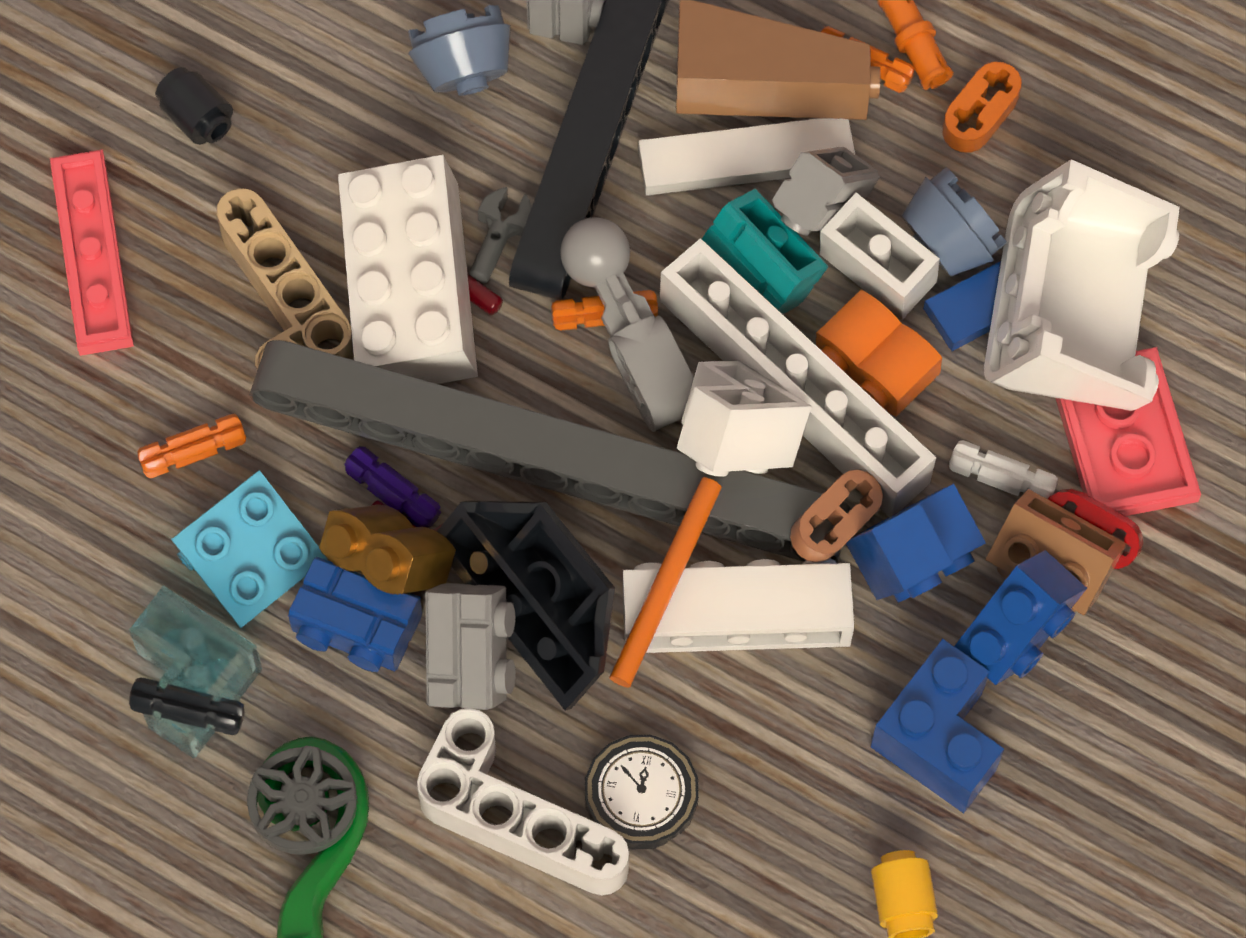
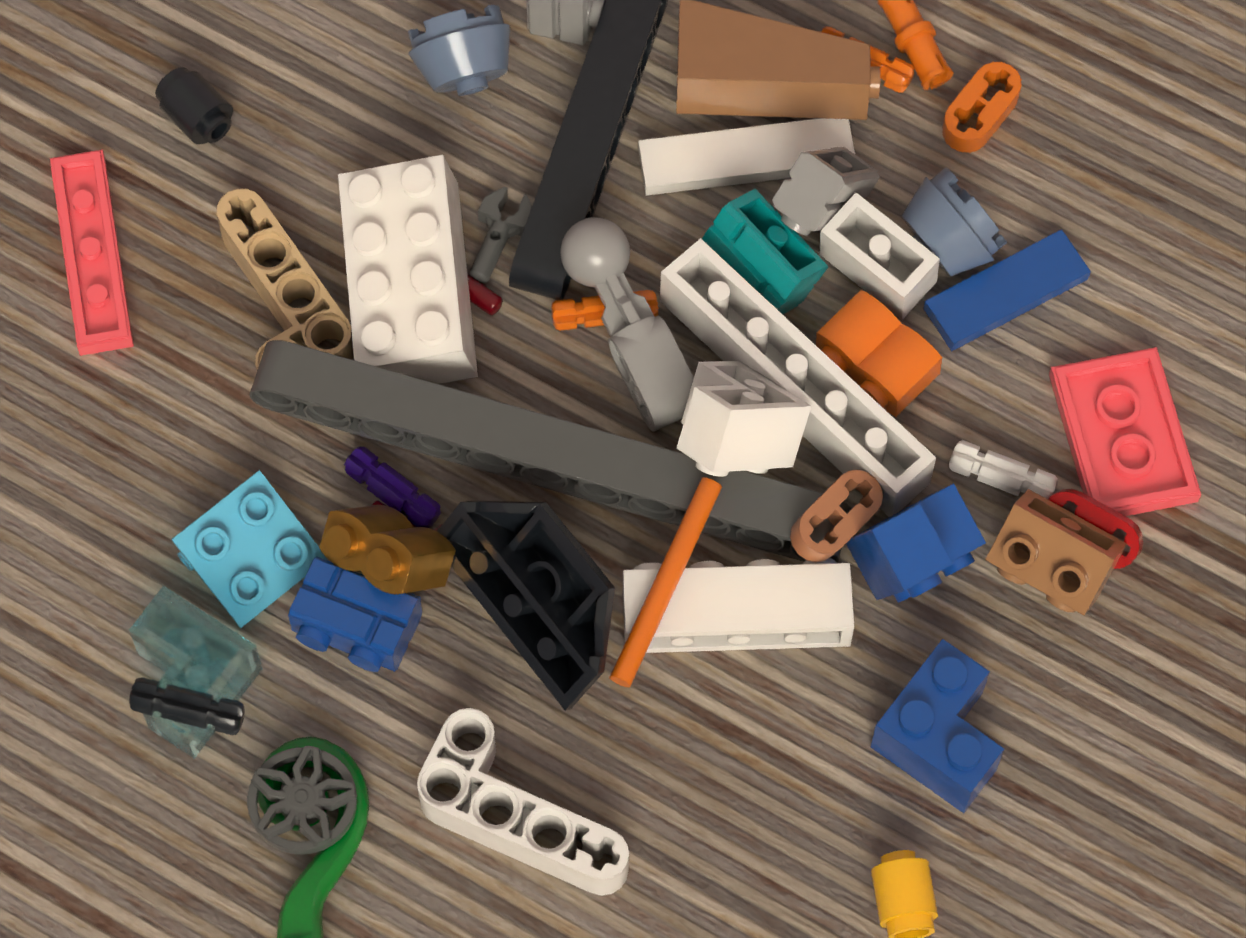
orange axle [137,414,246,478] -> none
light grey brick [426,583,516,710] -> none
tile [585,735,699,849] -> none
blue brick [954,550,1087,685] -> none
white windscreen [984,159,1180,411] -> none

